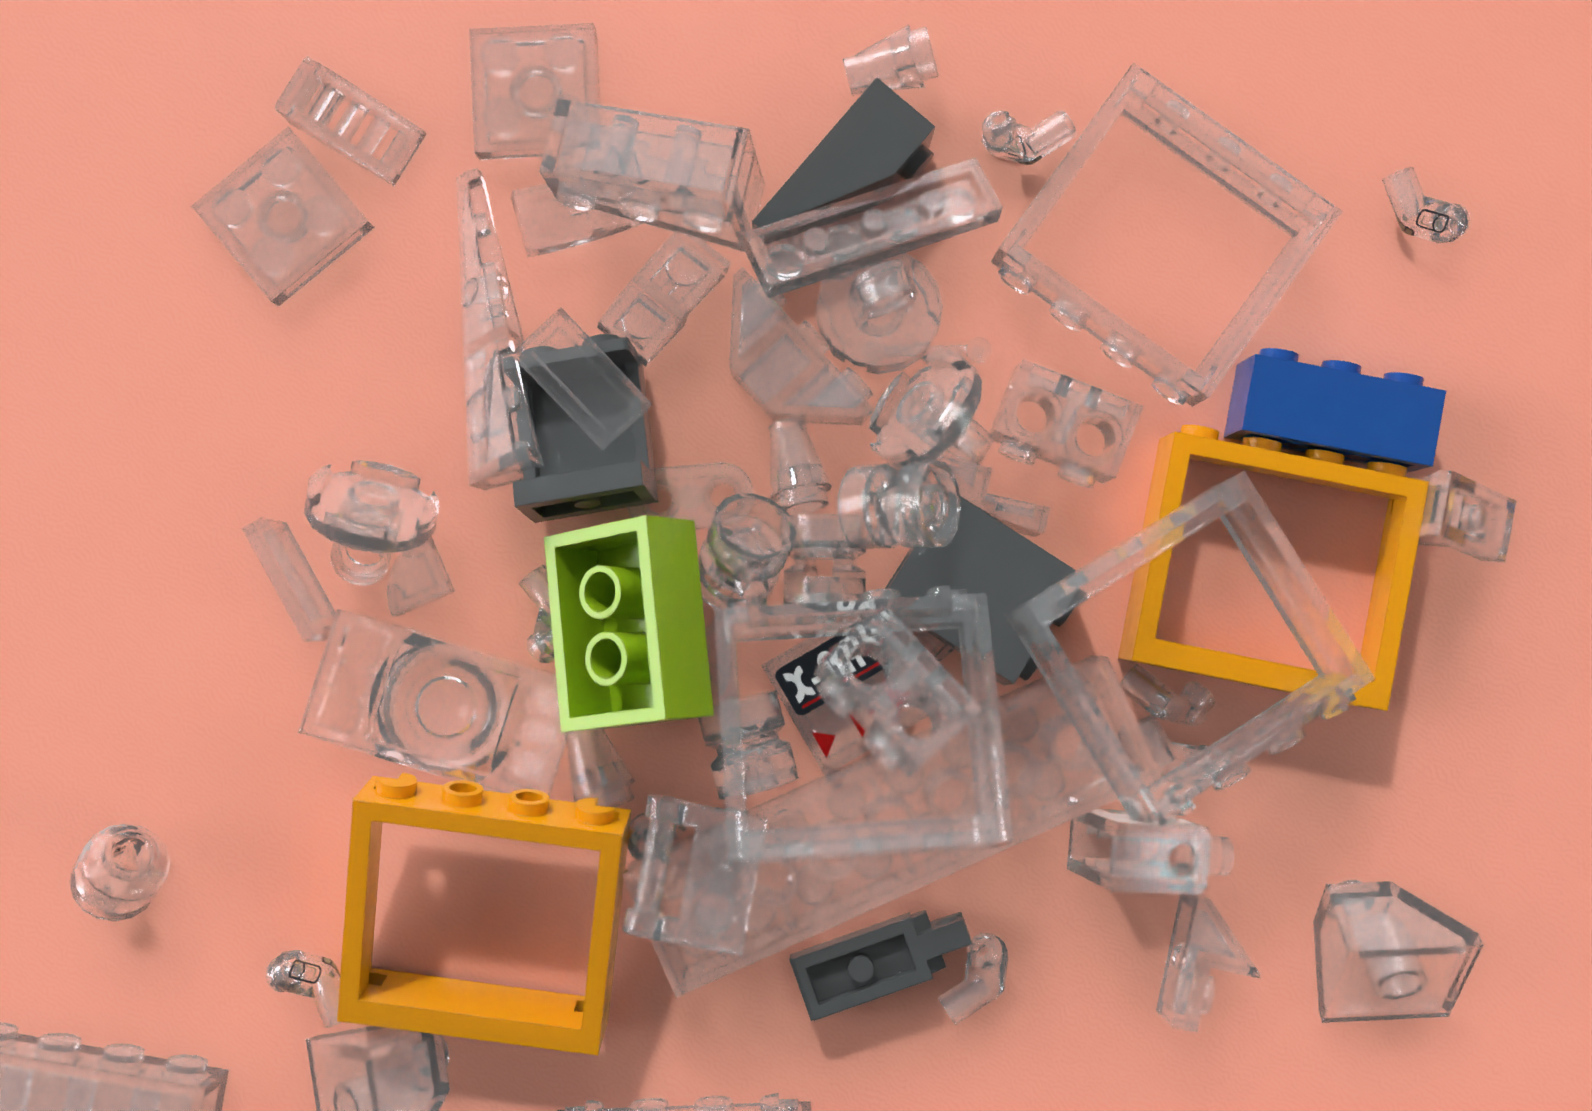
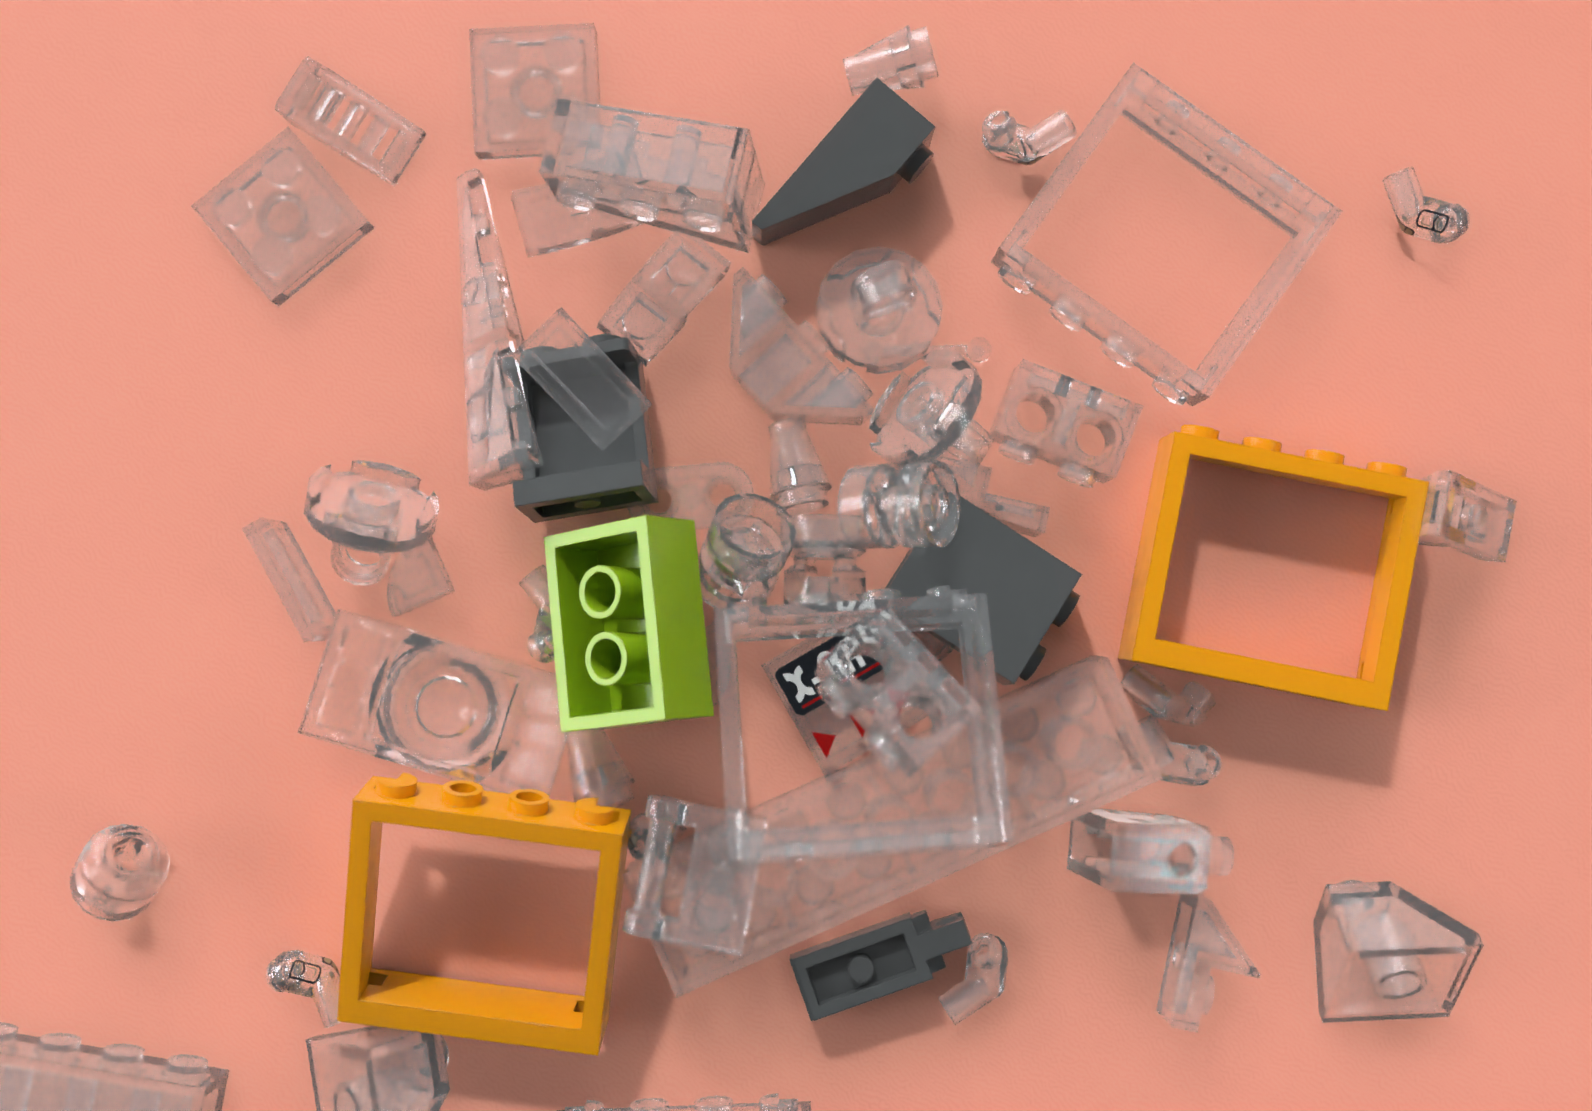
clear wheel [698,690,799,800] -> none
clear plate [743,157,1003,299] -> none
clear window [1005,471,1376,826] -> none
blue brick [1224,348,1446,473] -> none

